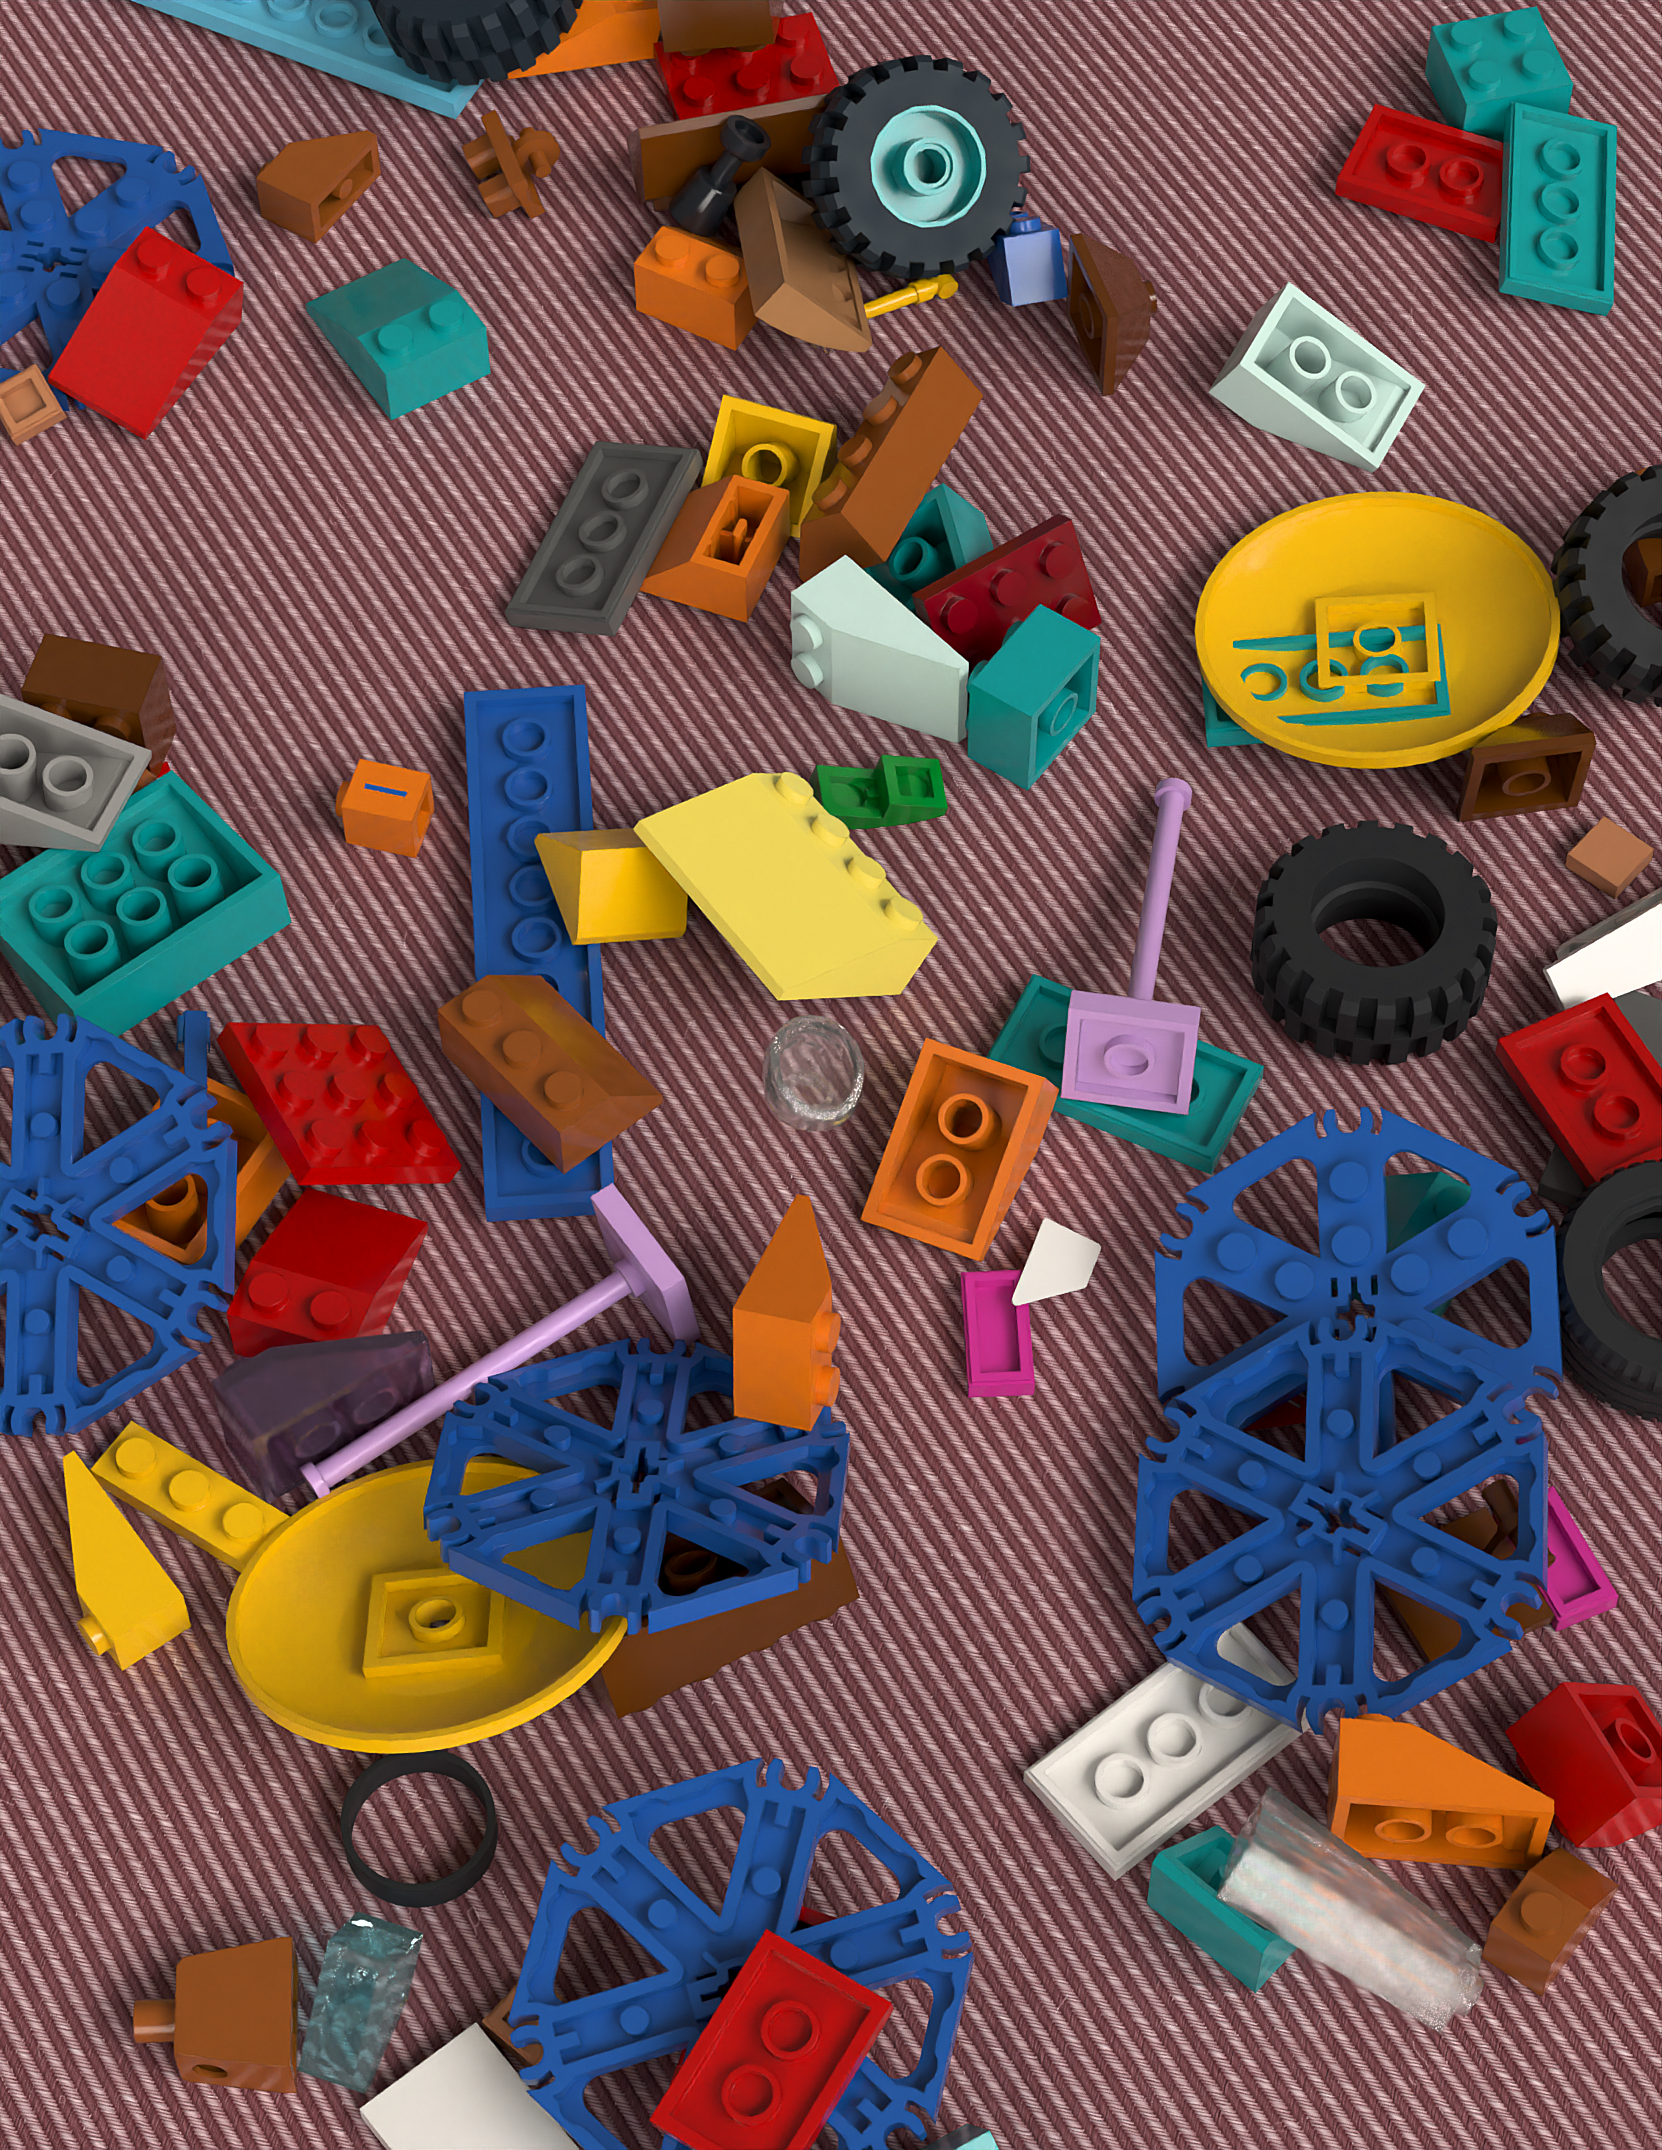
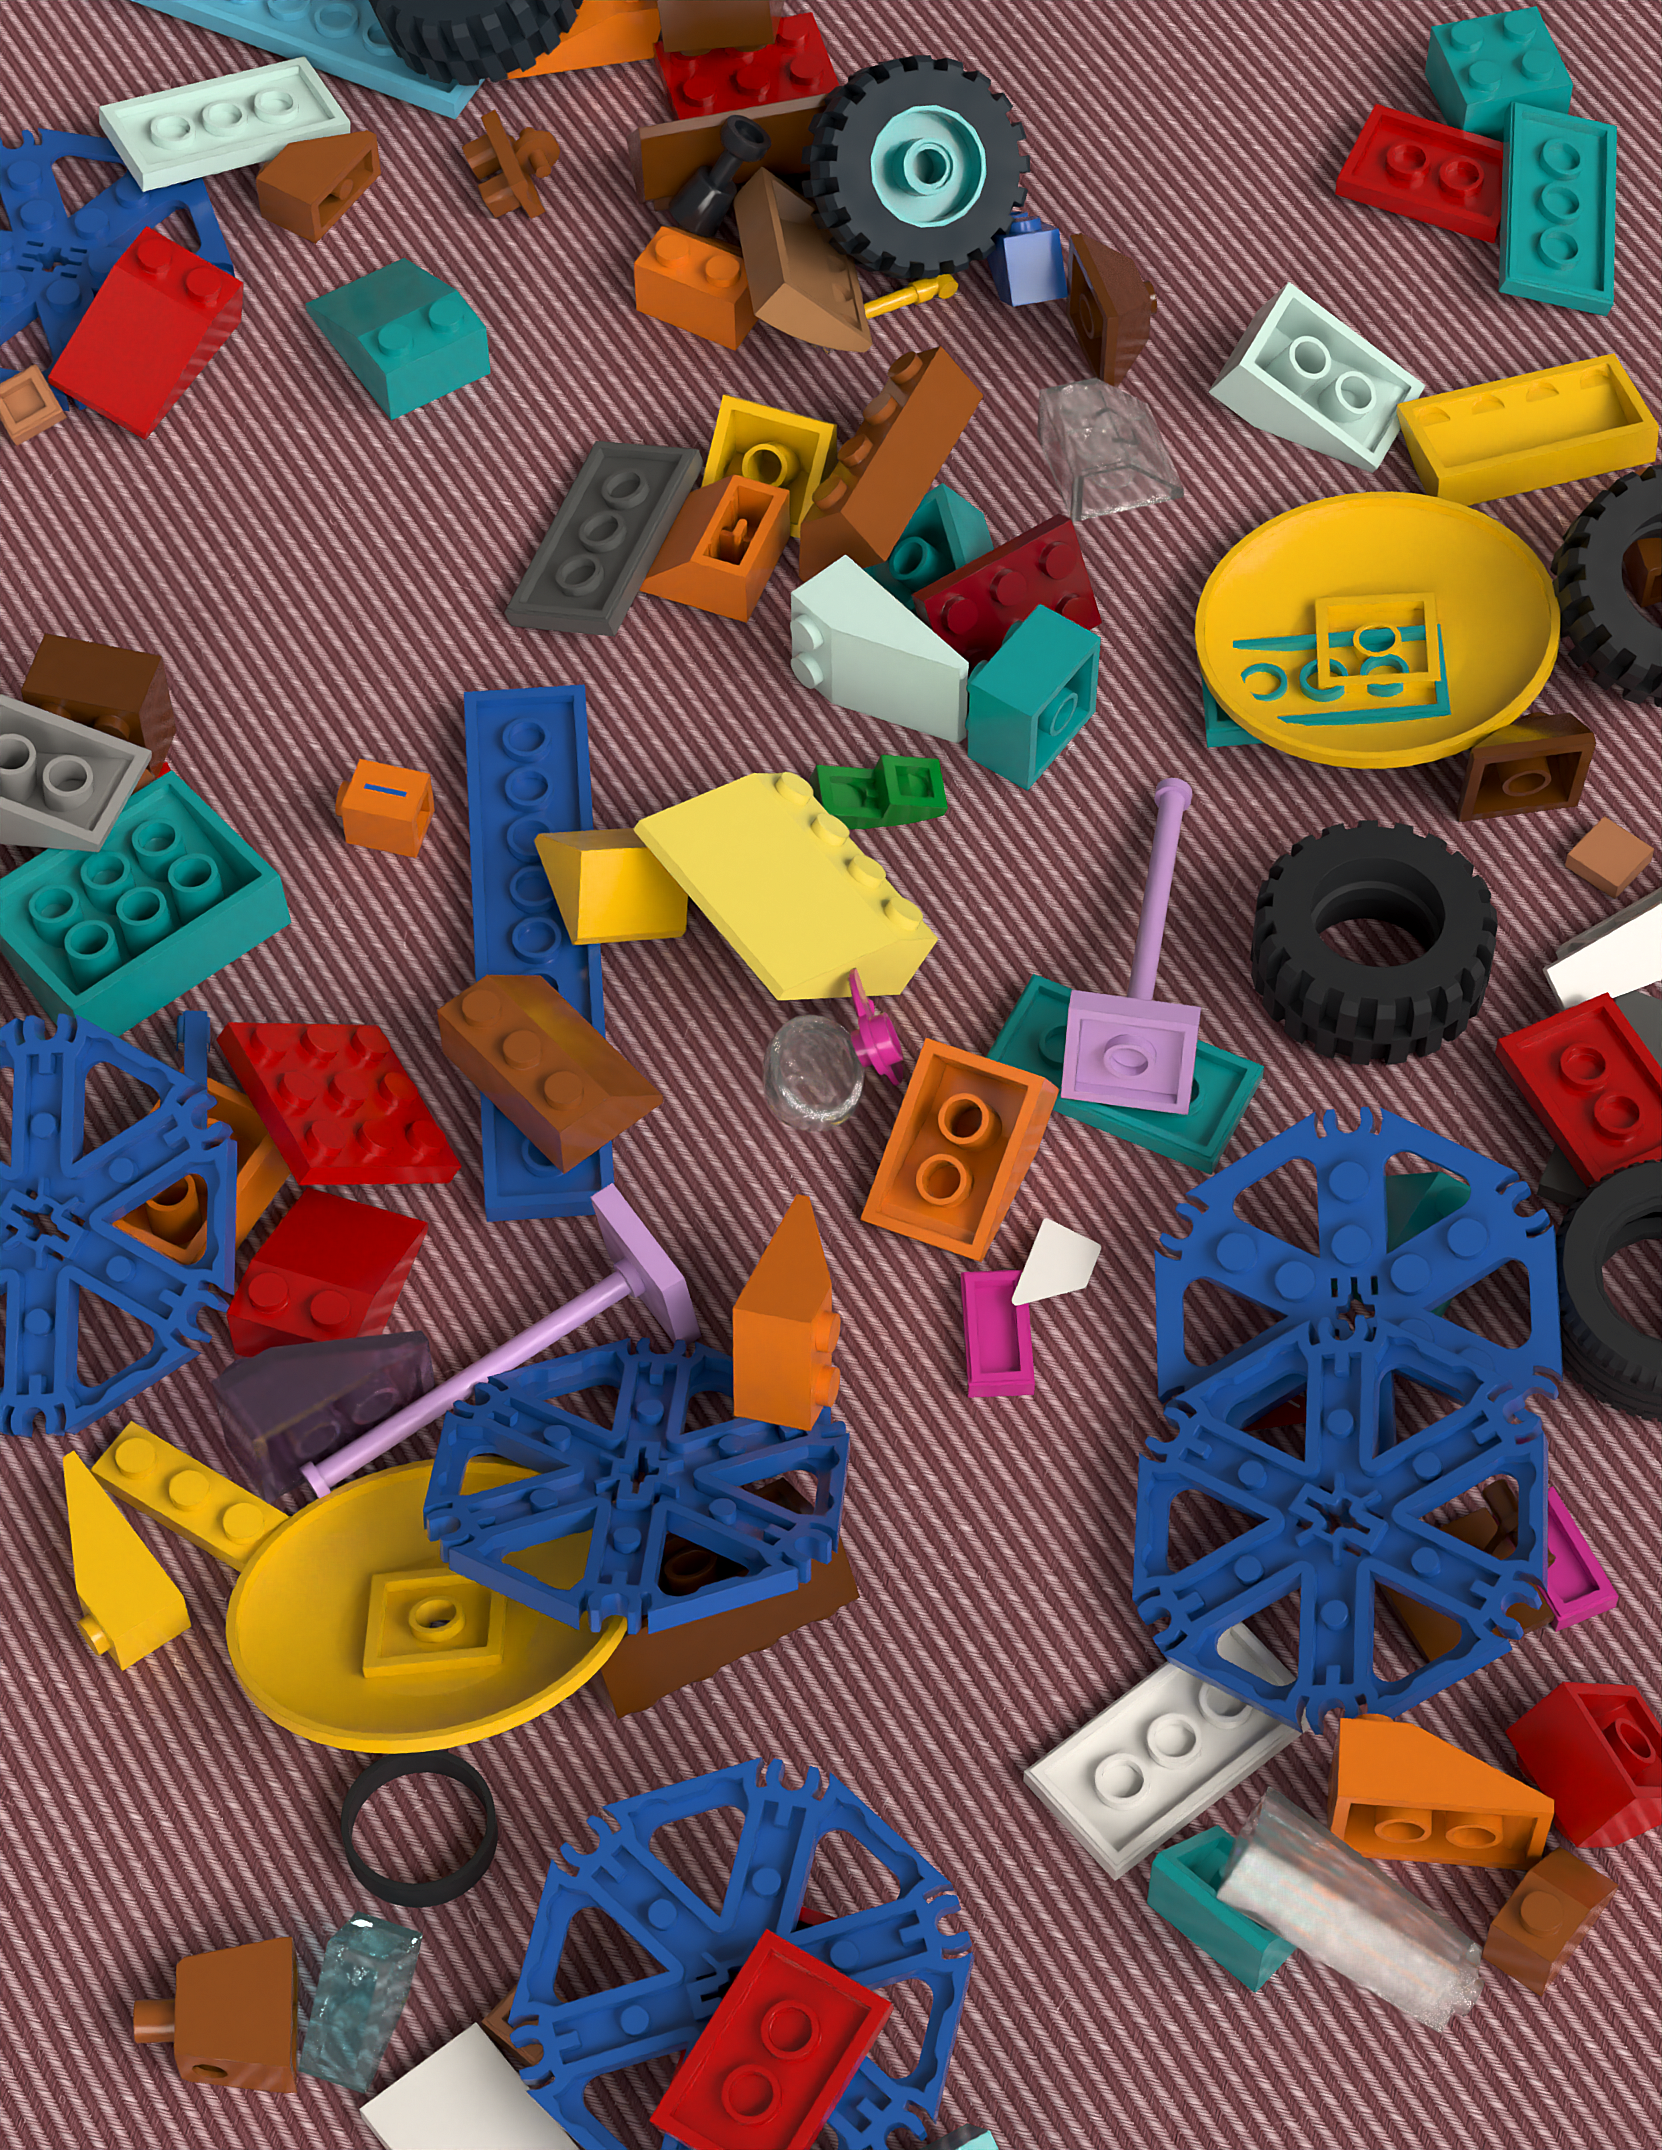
none -> light aqua plate [99,56,351,192]
none -> dark pink plate [848,968,904,1086]
none -> clear slope [1037,378,1184,522]
none -> yellow slope [1396,353,1659,506]

